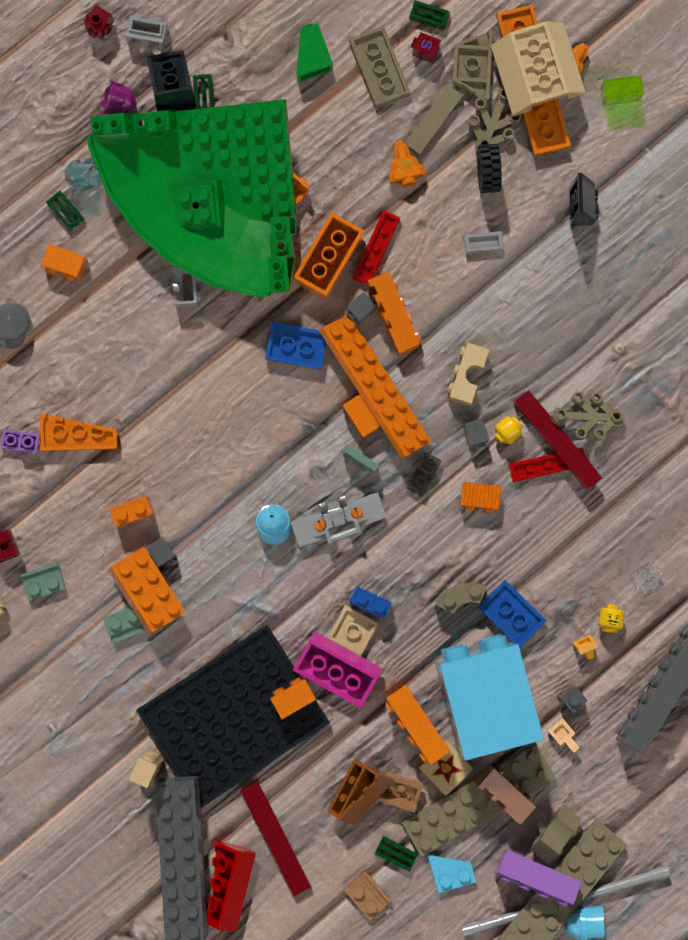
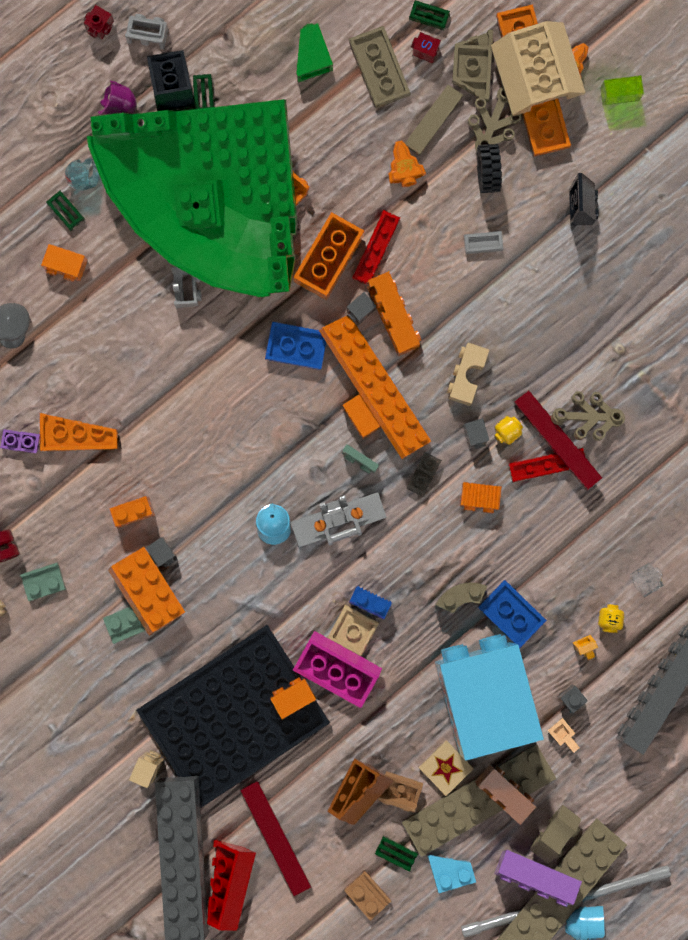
orange brick [386,685,451,765] -> none

